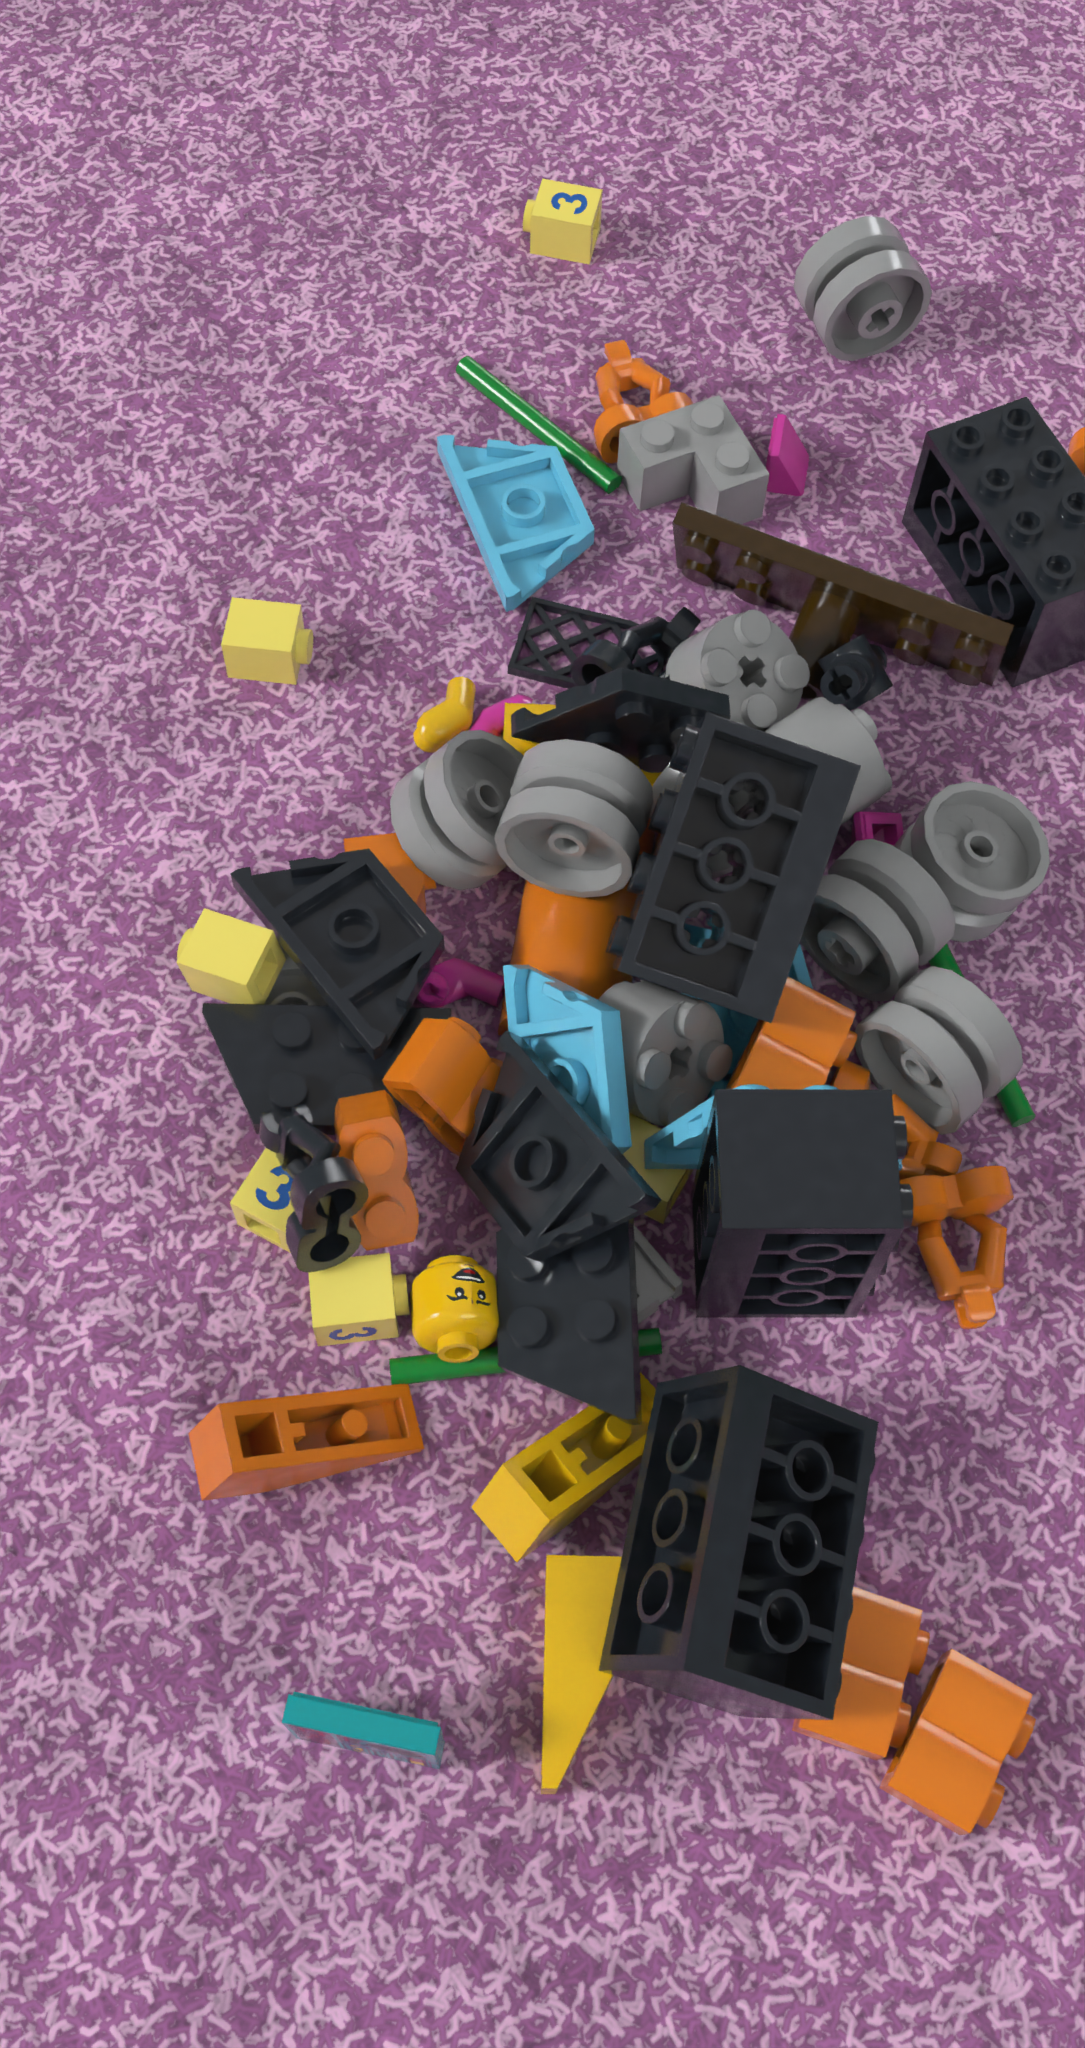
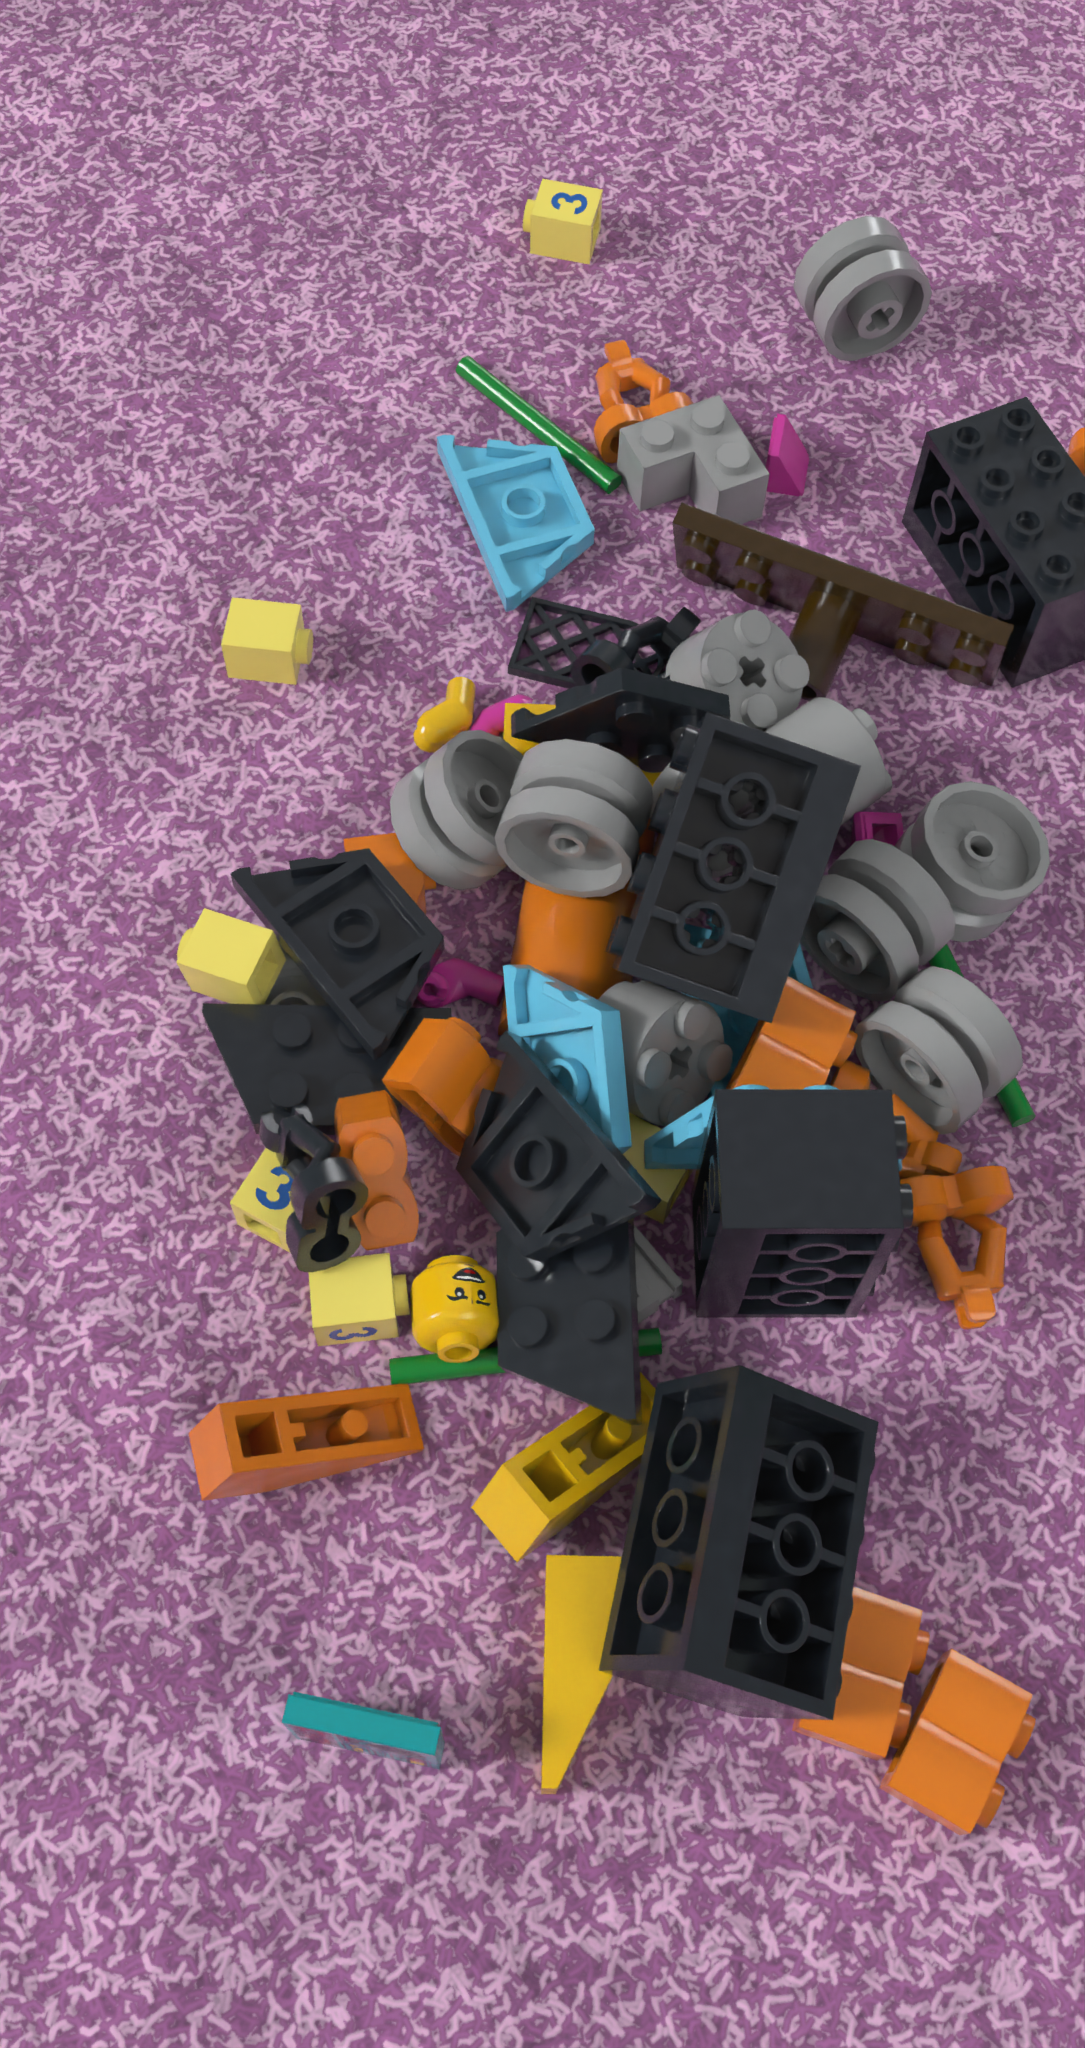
black pin [818,633,893,711] -> none

